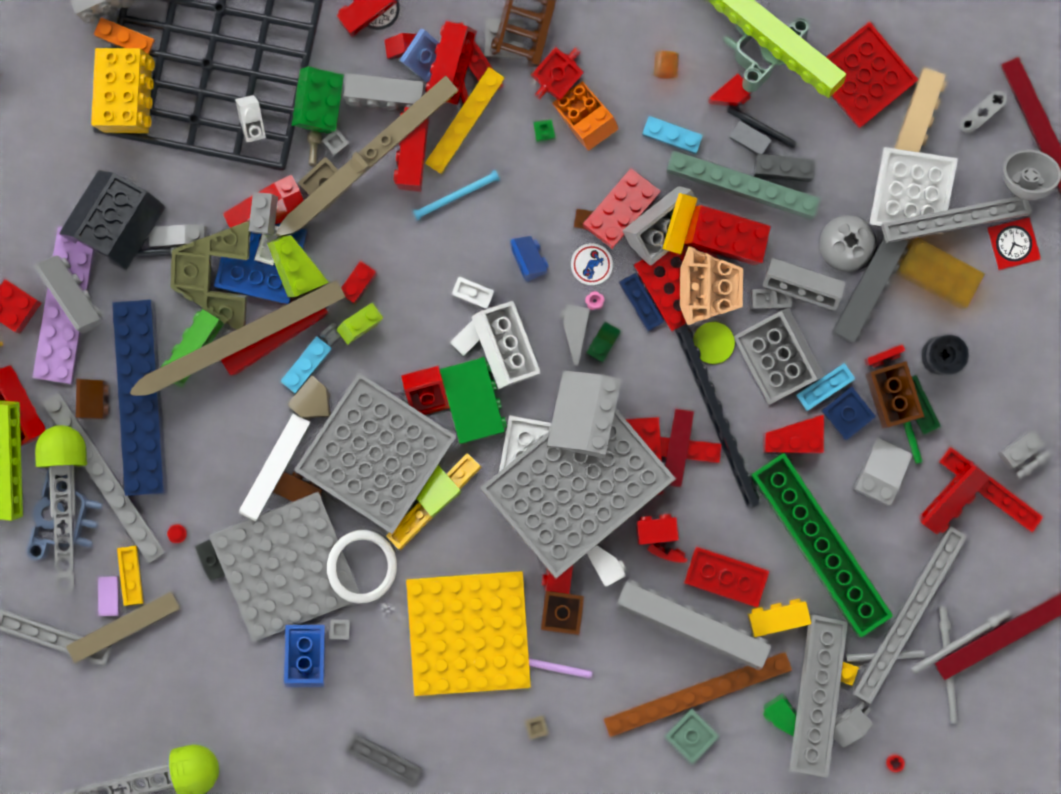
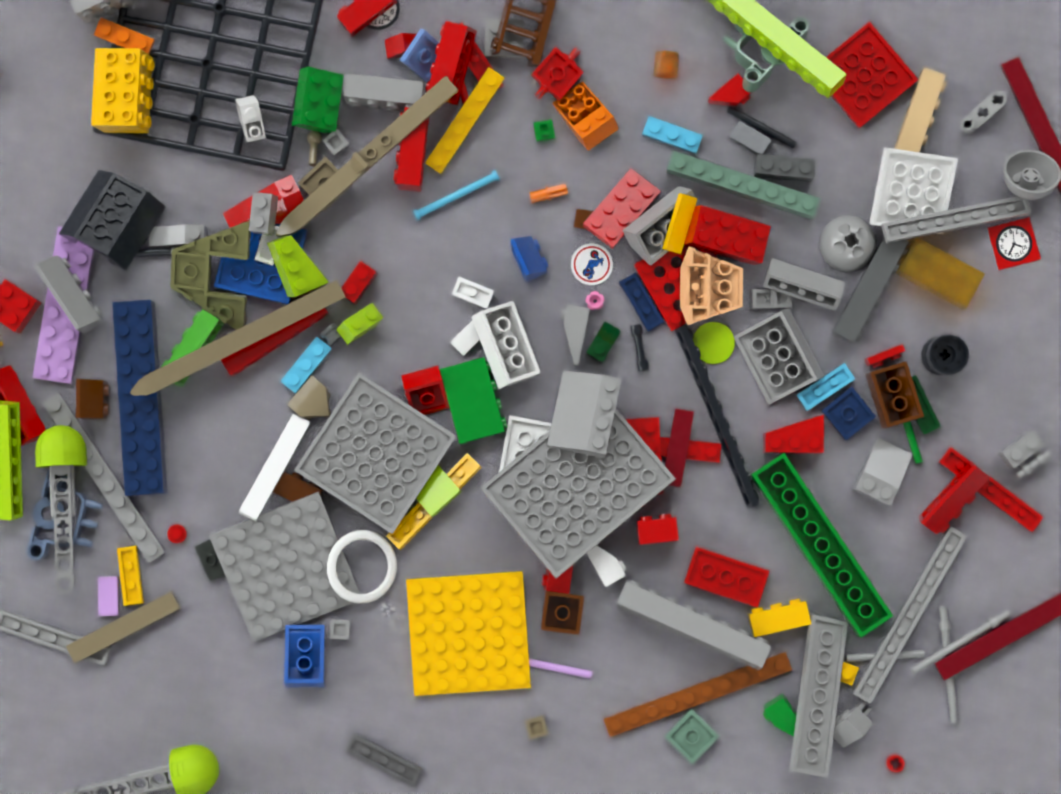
red slope [646,543,688,563] -> none
none -> orange axle [529,184,568,204]
none -> black bar [630,324,649,372]

